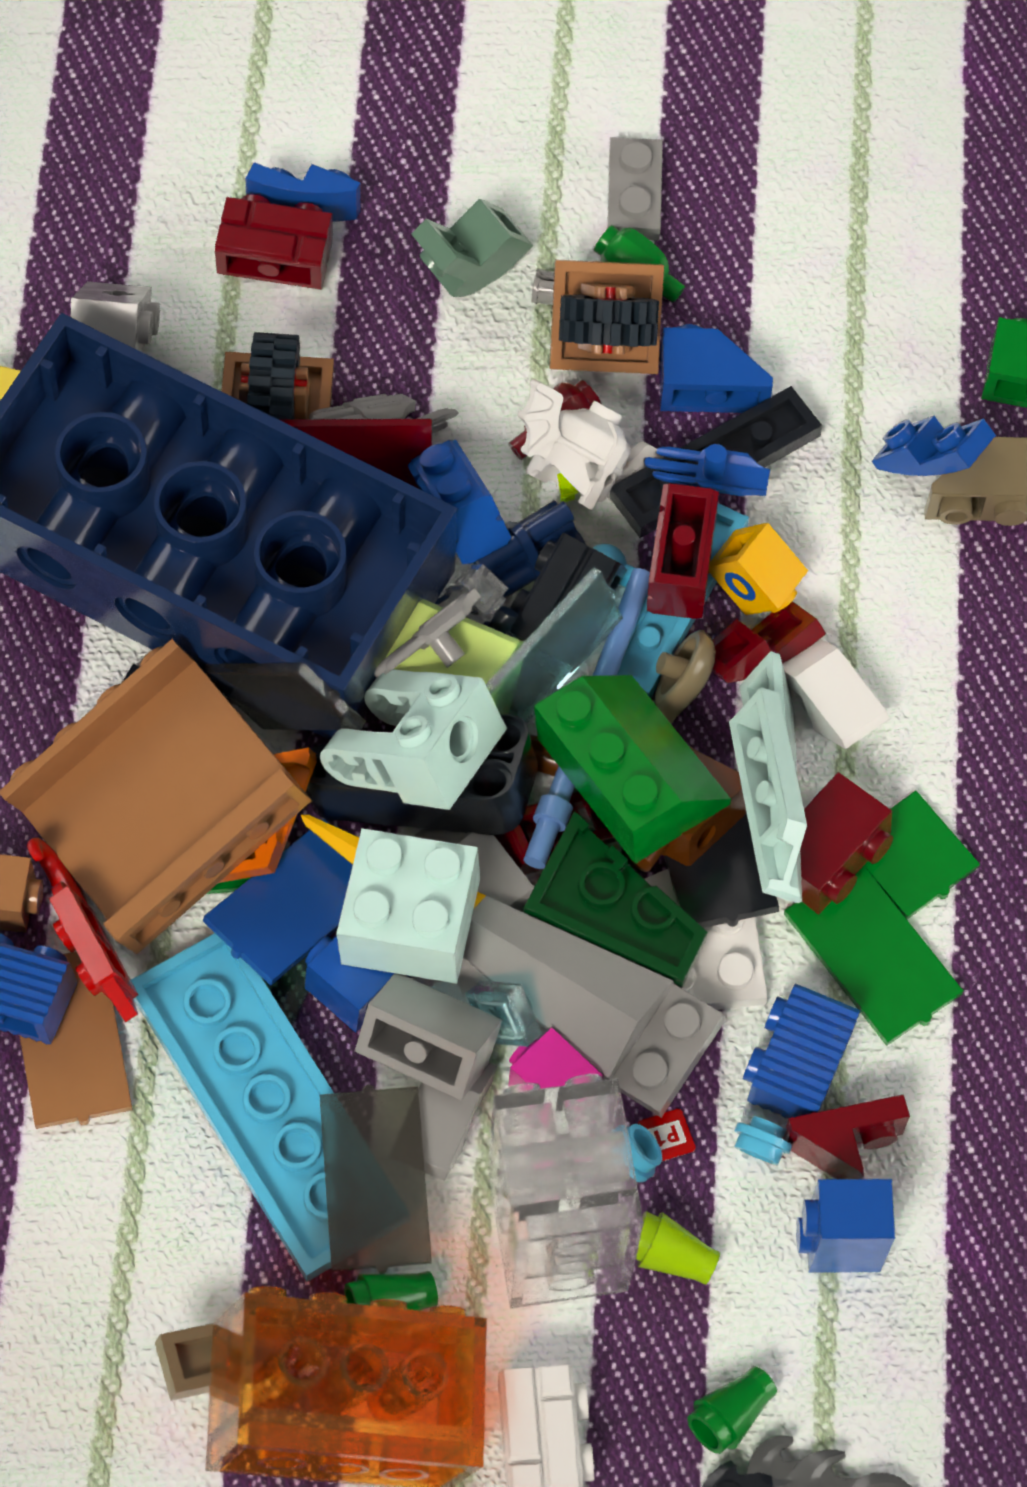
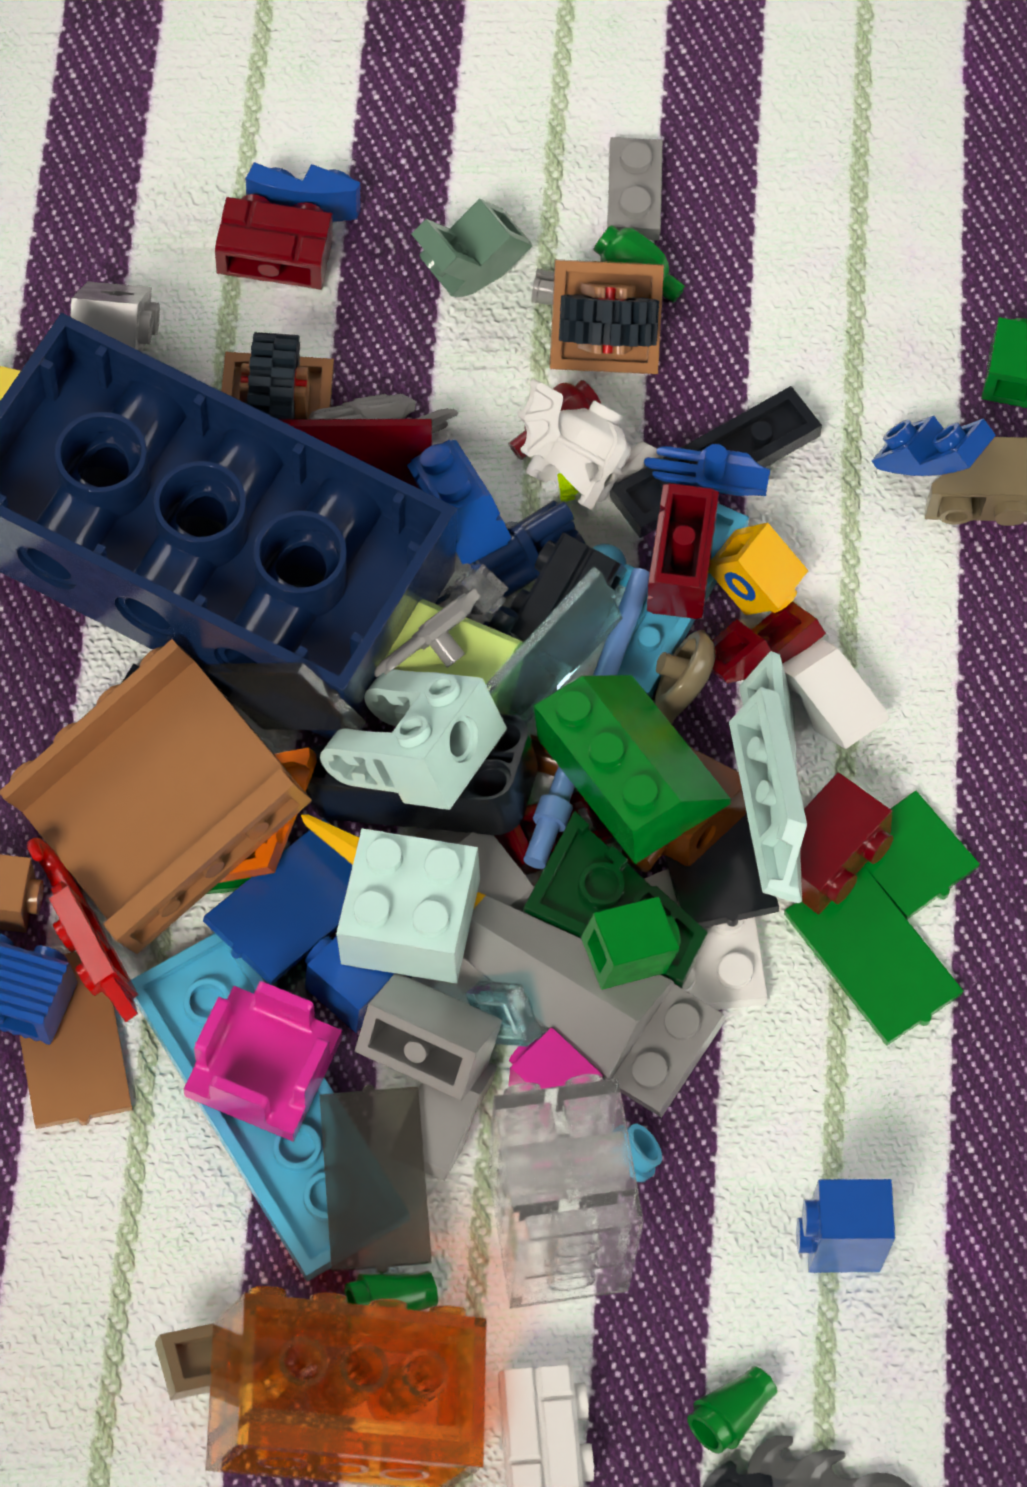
lime cone [626,1211,720,1285] -> none
red sticker [638,1109,696,1162] -> none
blue slope [660,324,773,413] -> none
medium azure plate [734,1116,793,1165] -> none
blue brick [743,983,861,1119] -> none
dark red slope [783,1094,910,1179] -> none
none -> dark pink panel [184,981,342,1142]
none -> green brick [581,896,681,990]

